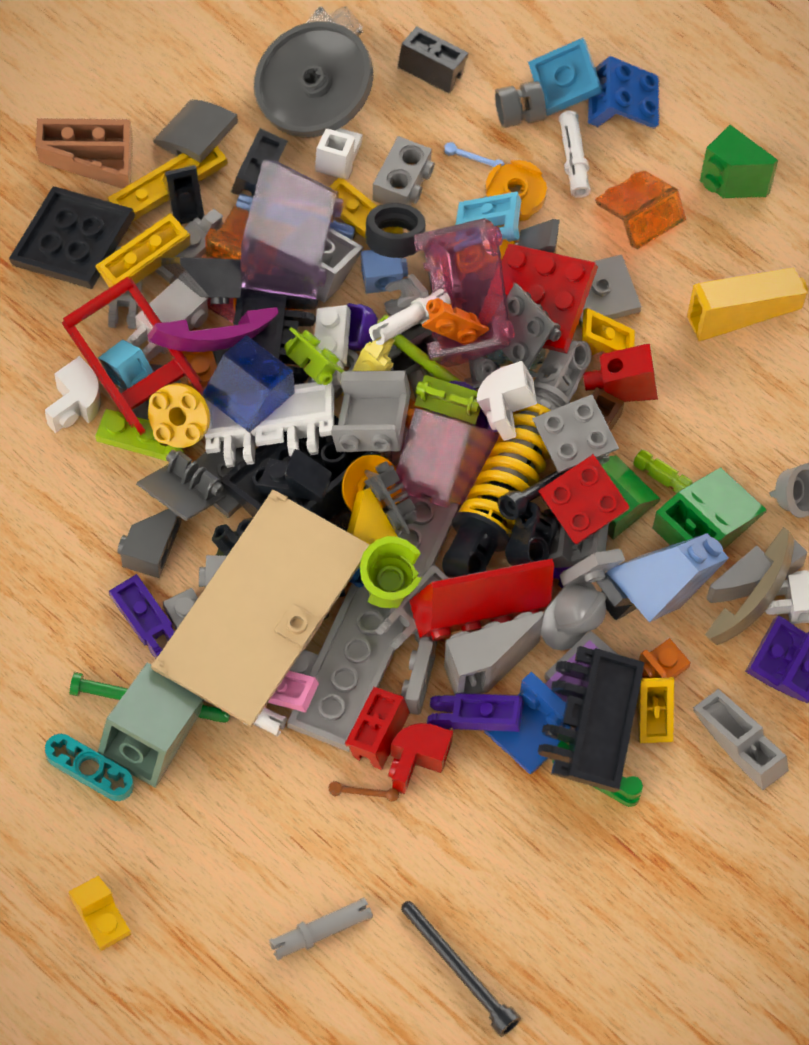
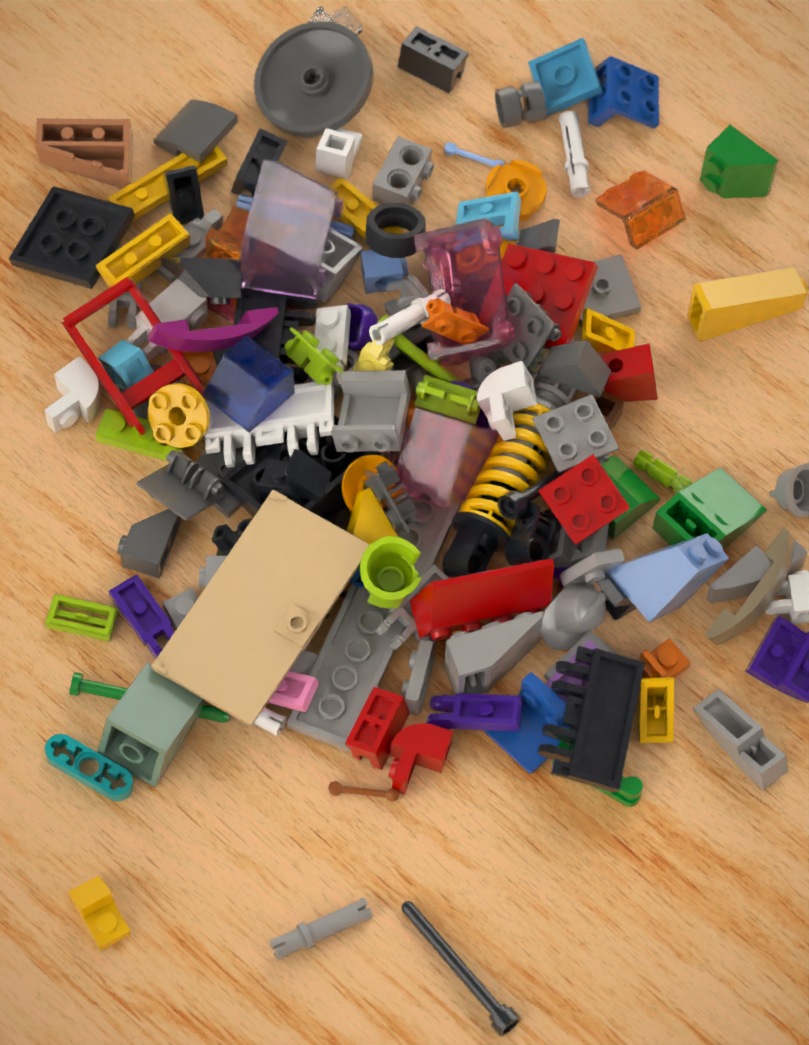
none -> lime tile [45,594,119,642]
none -> dark grey slope [540,340,611,398]

